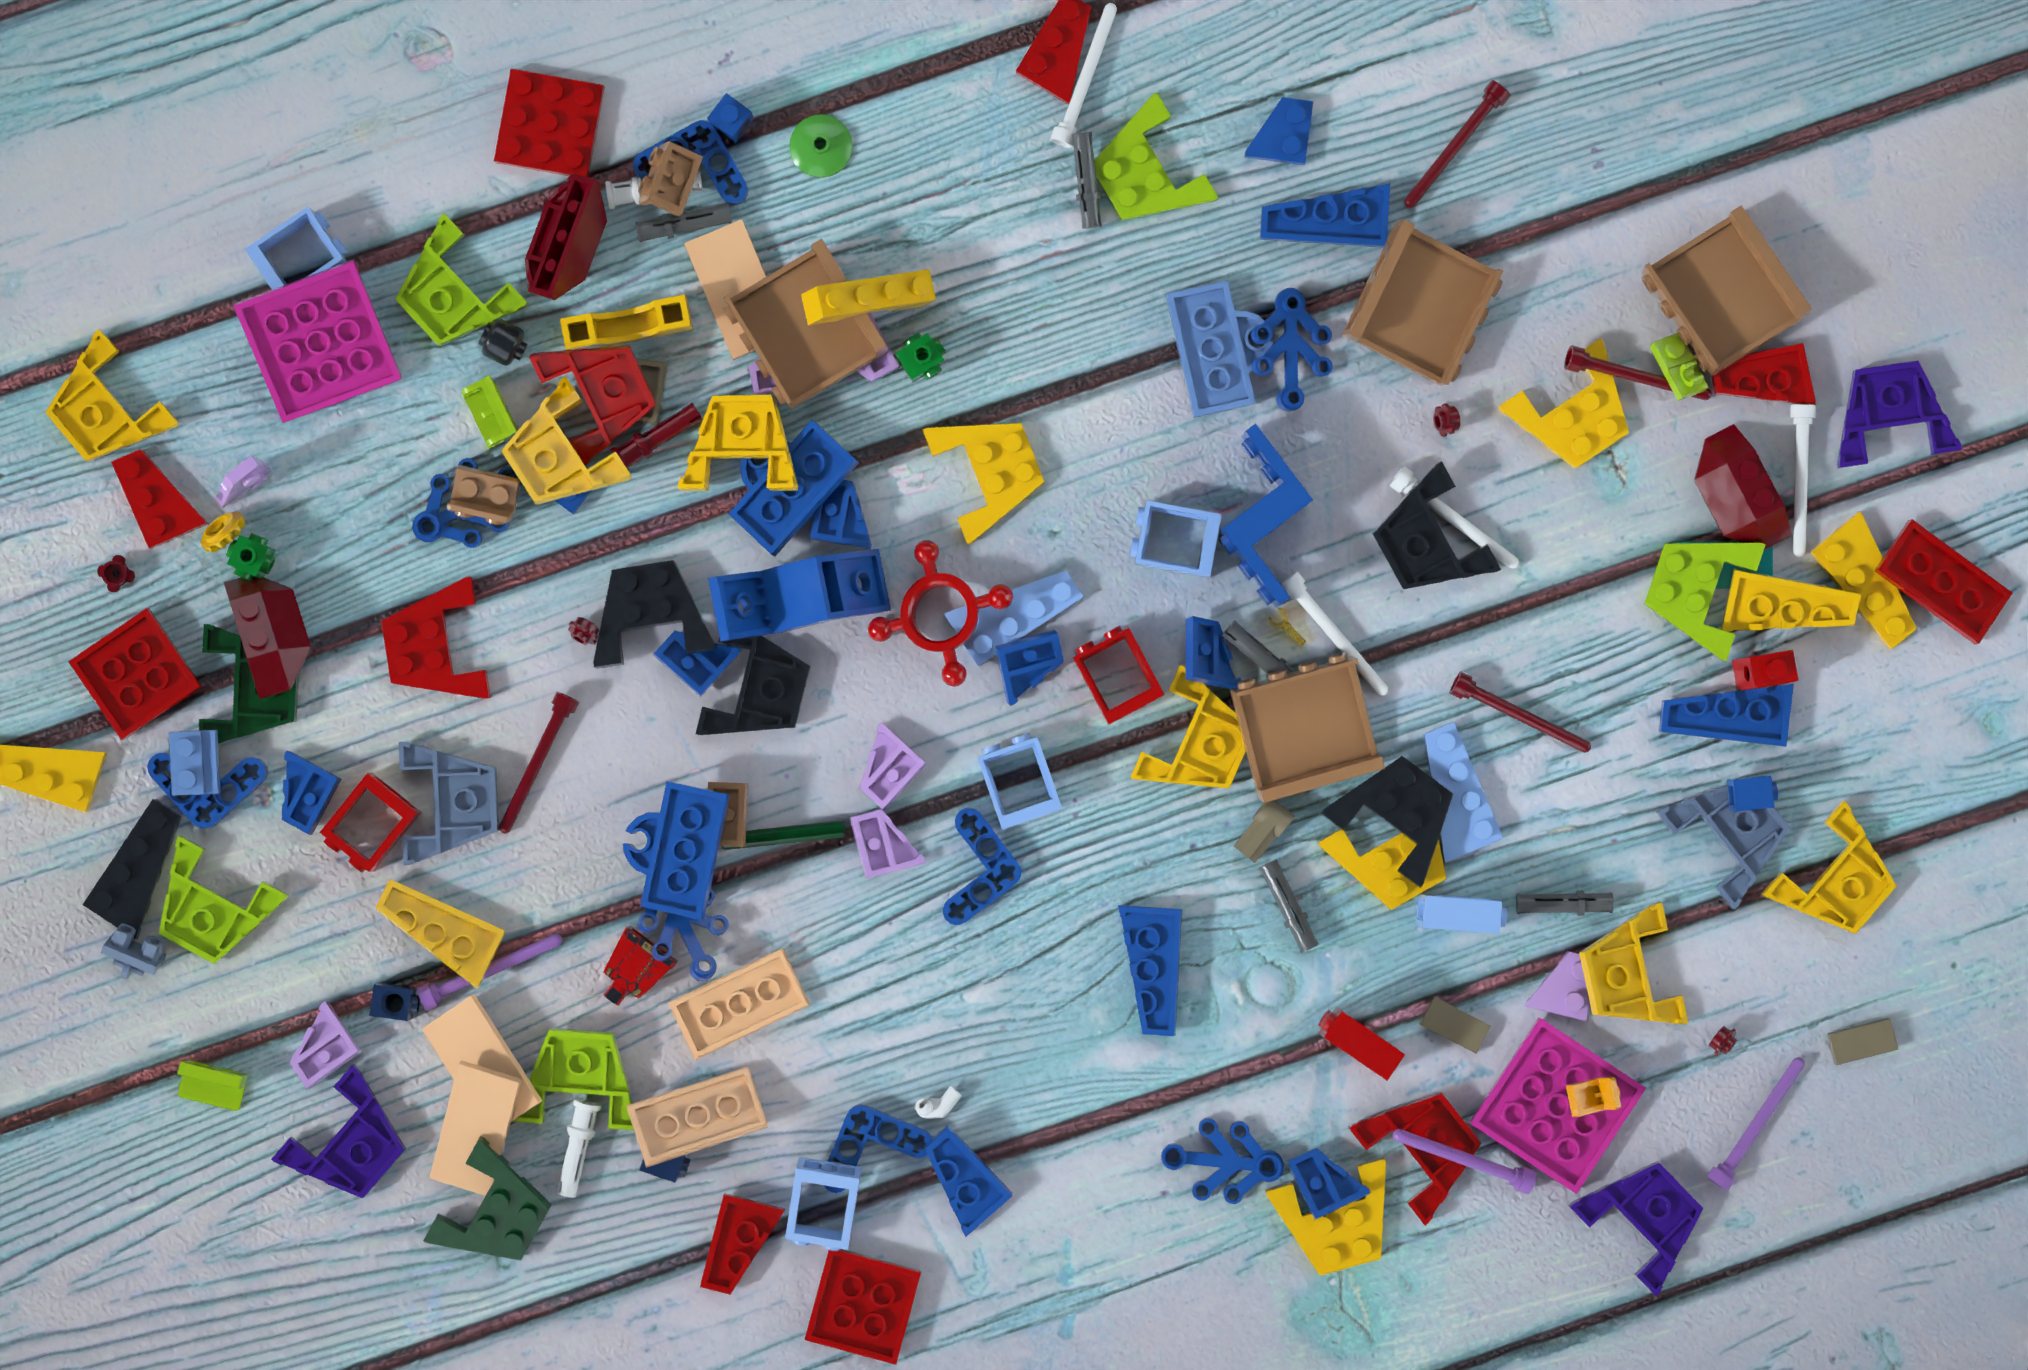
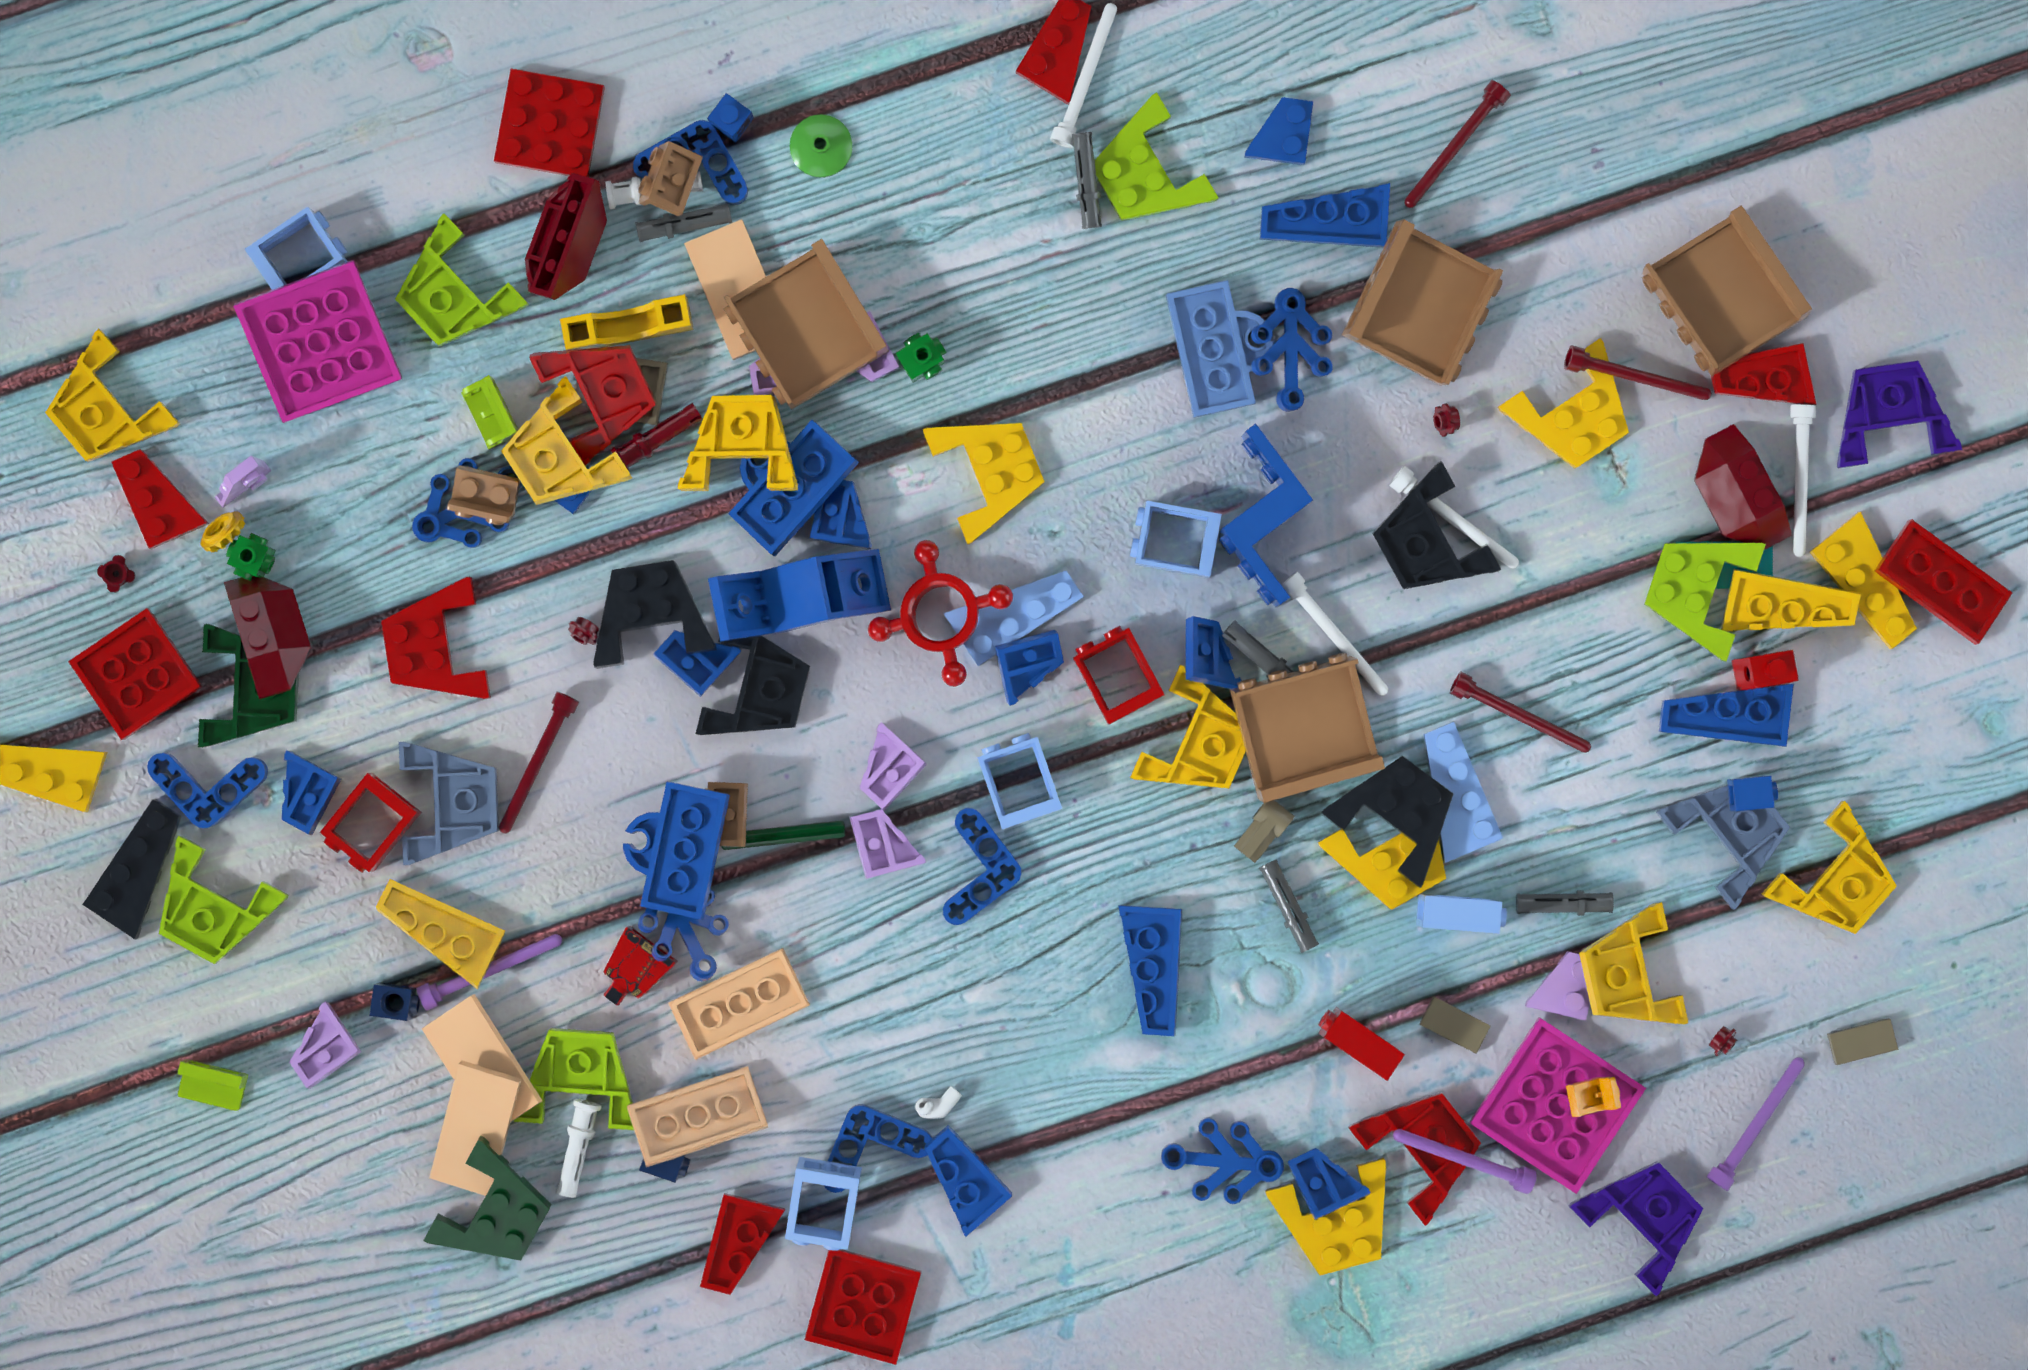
sand blue hips [101,923,166,980] -> none
medium blue plate [169,730,221,796] -> none
dark purple wing [271,1064,406,1198] -> none
black head [478,319,528,366] -> none
yellow arch [801,269,936,325] -> none
clear yellow hand [1269,608,1306,646] -> none
lime plate [1649,333,1708,401] -> none

